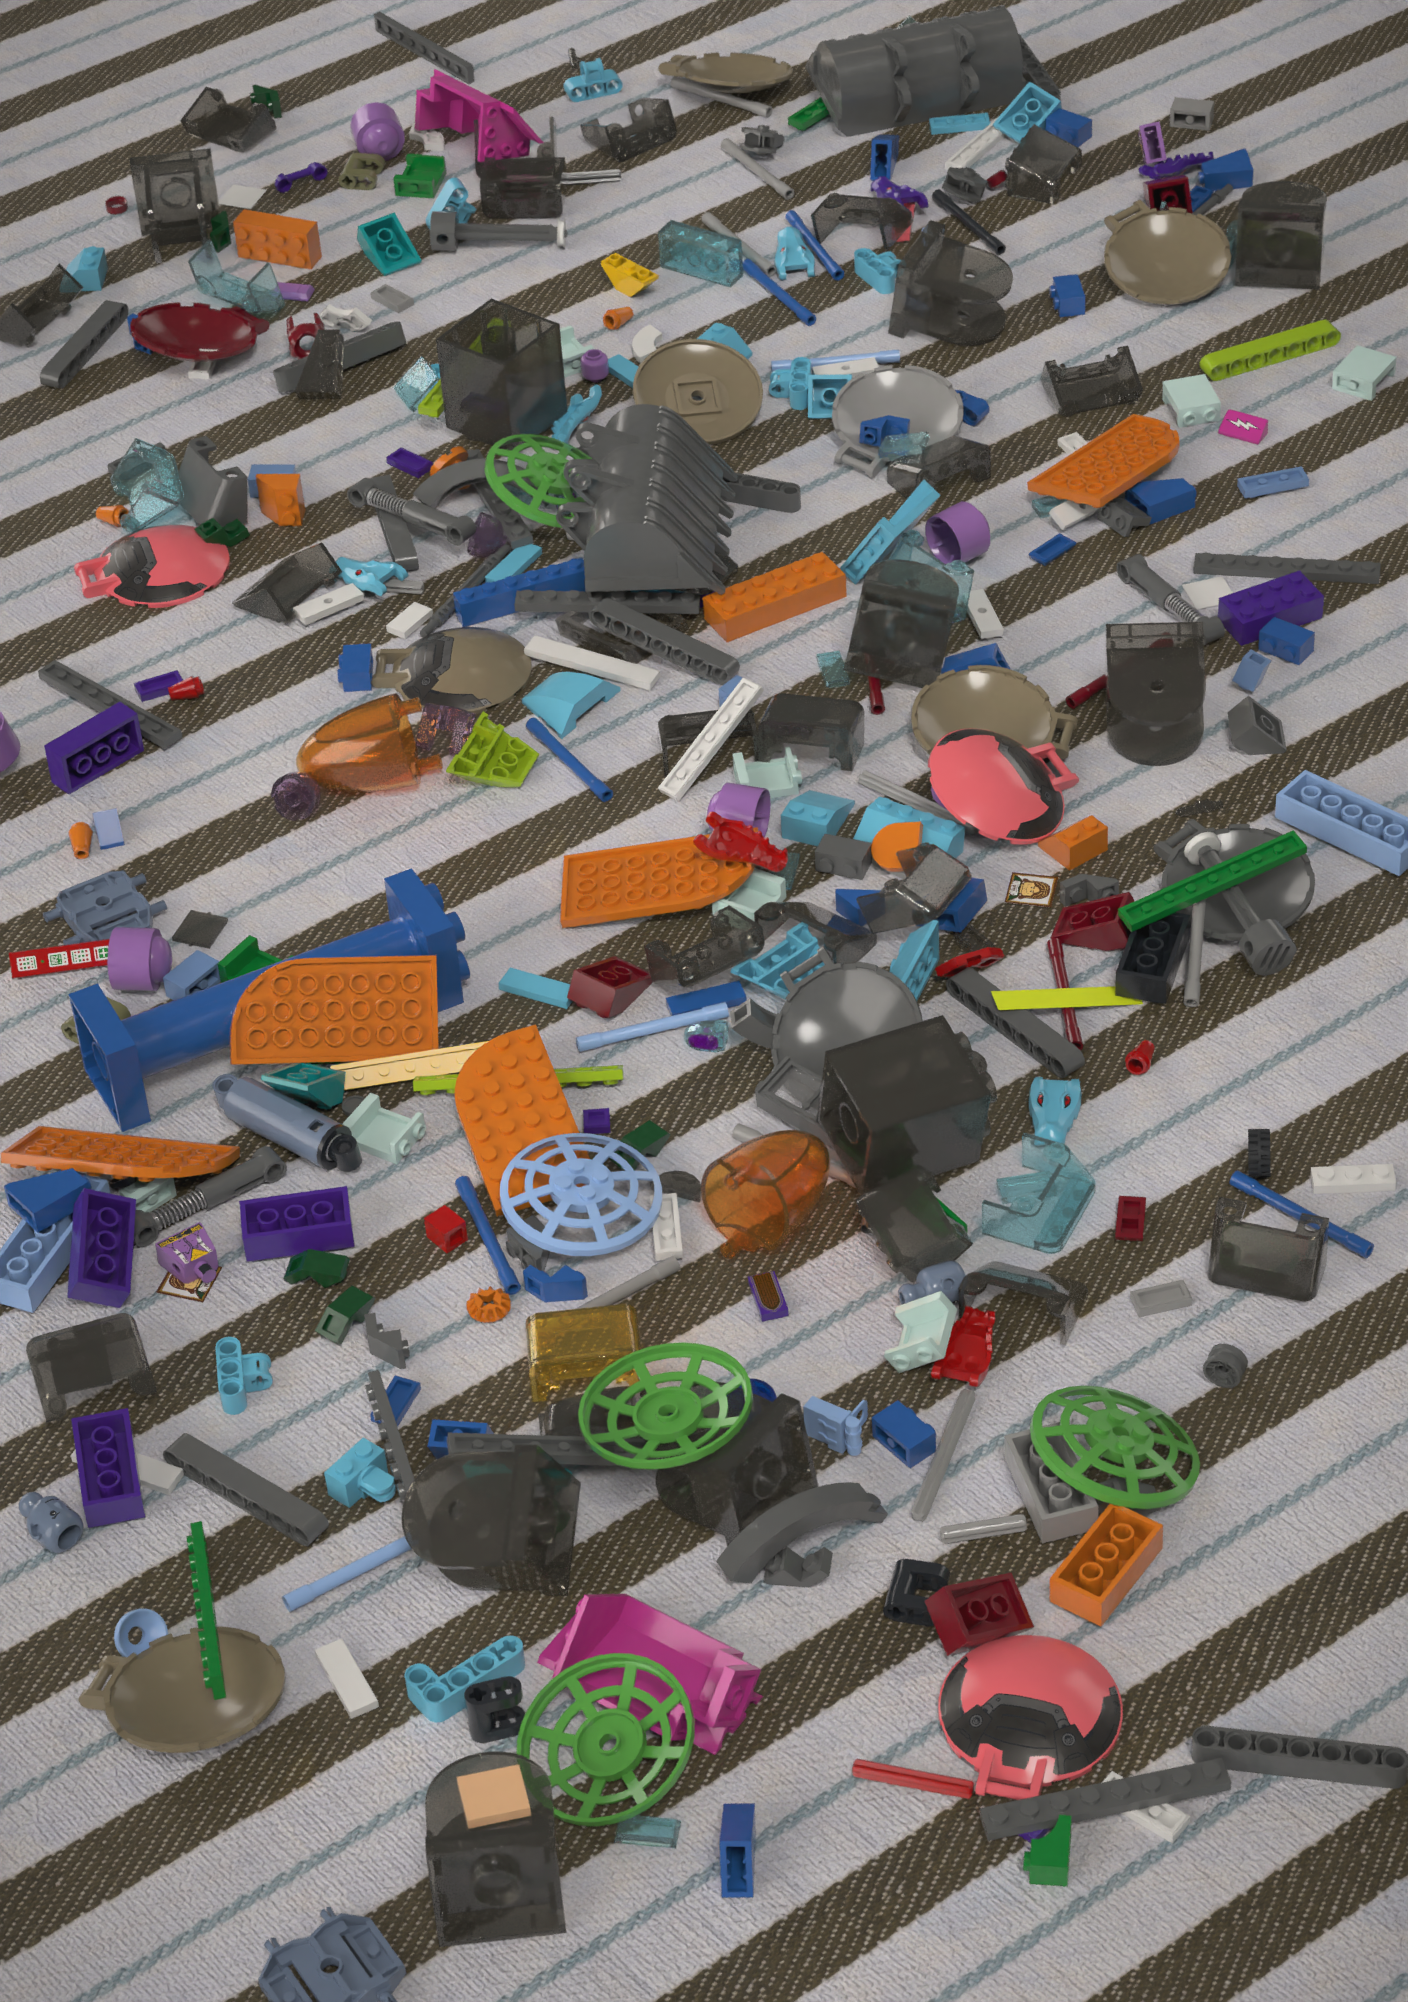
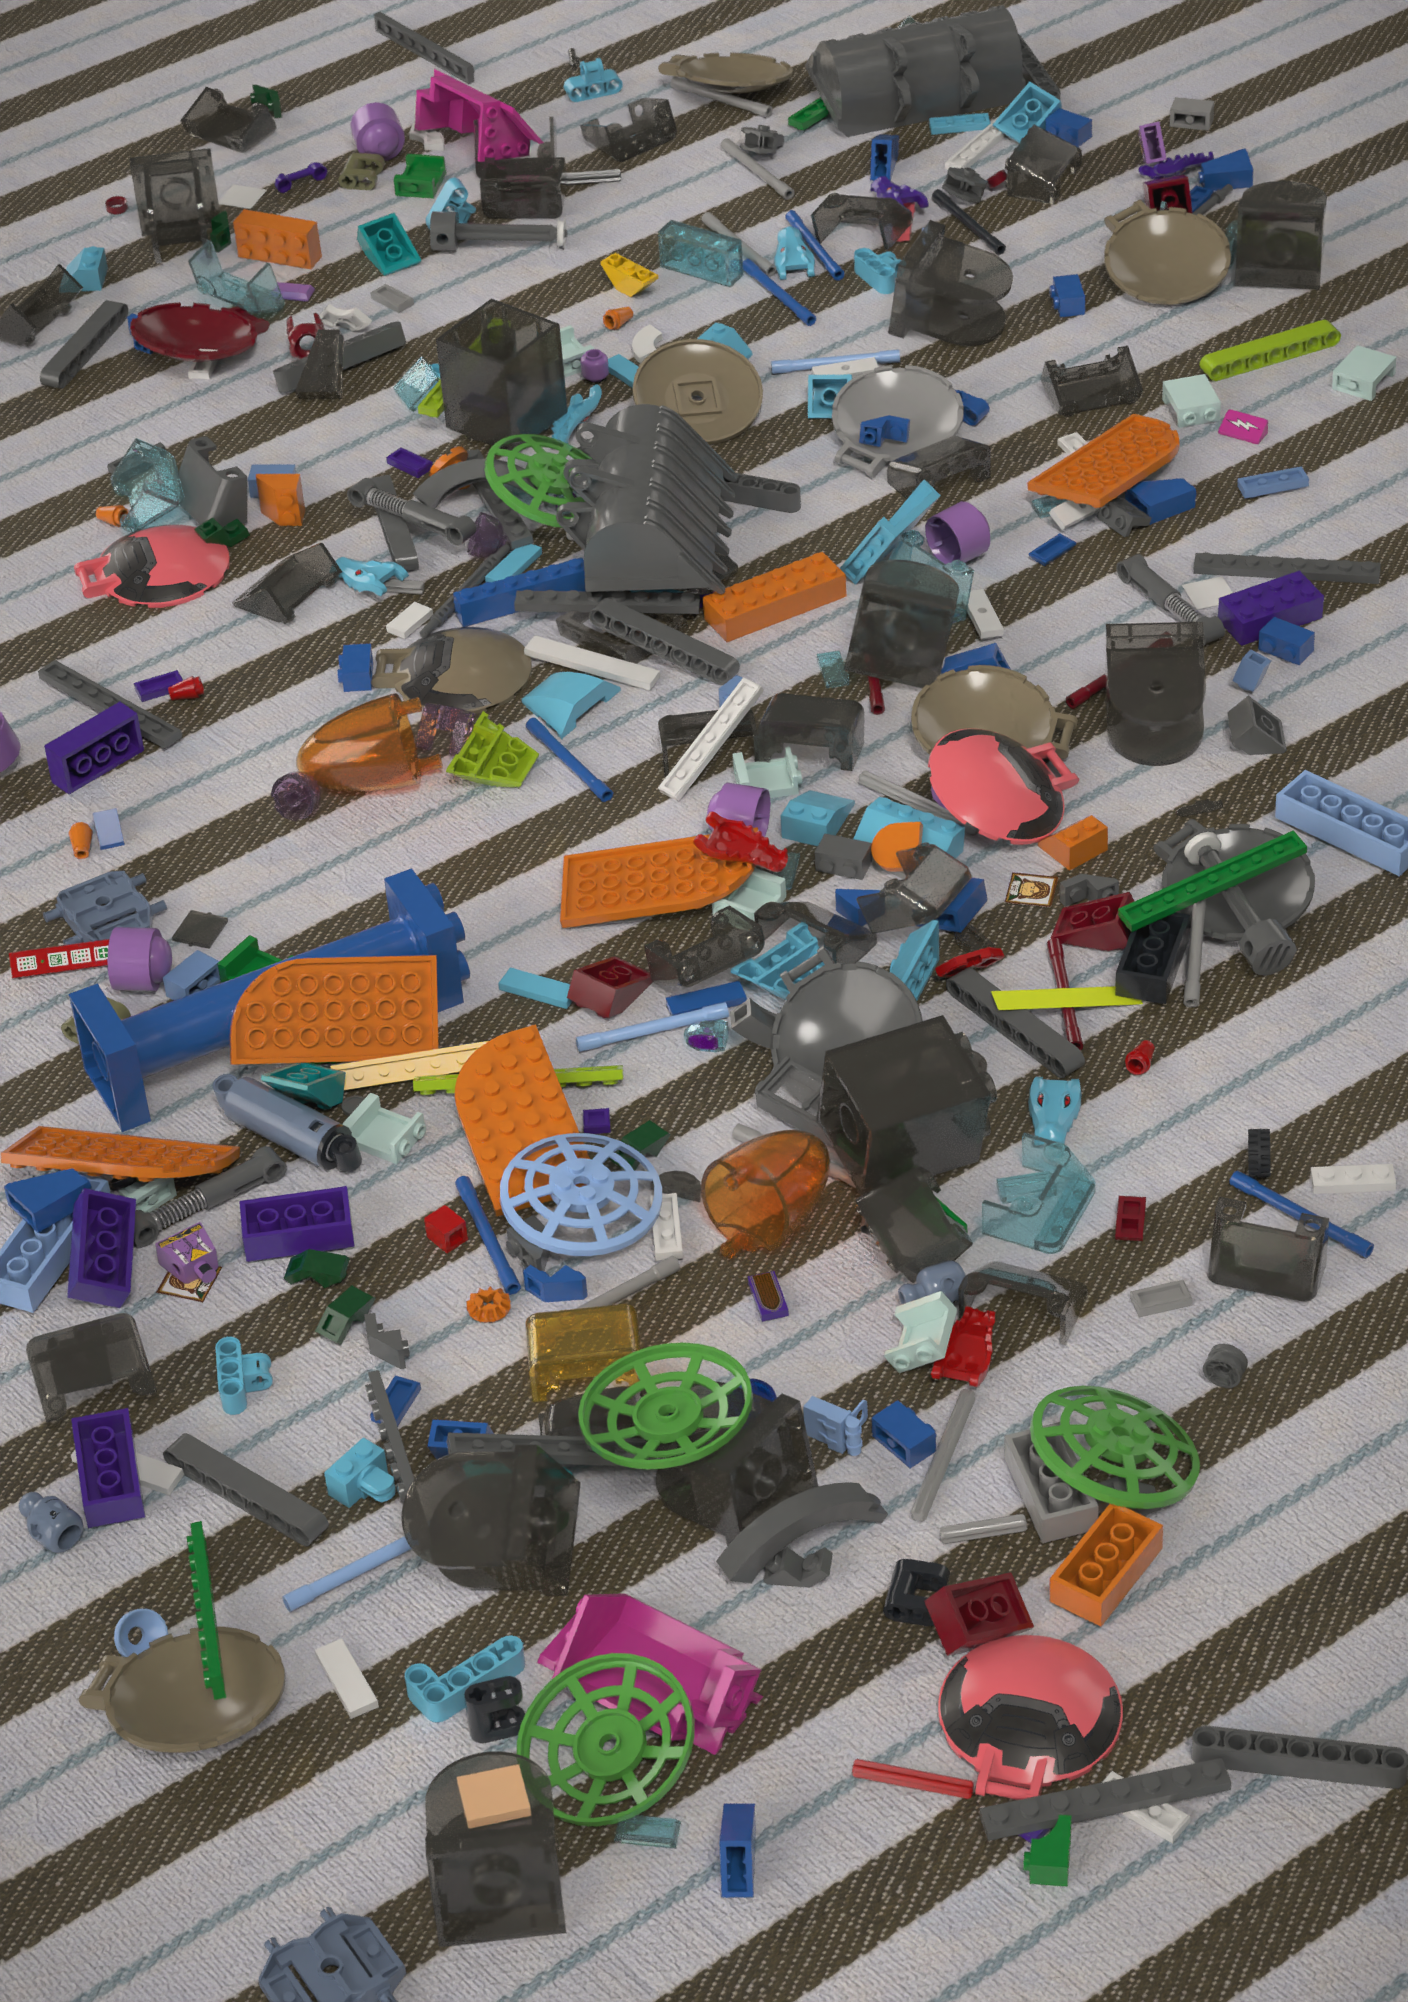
white tile [293,583,364,625] -> none
medium azure piece [769,357,812,410] -> none
clear light blue tile [878,431,929,458] -> none

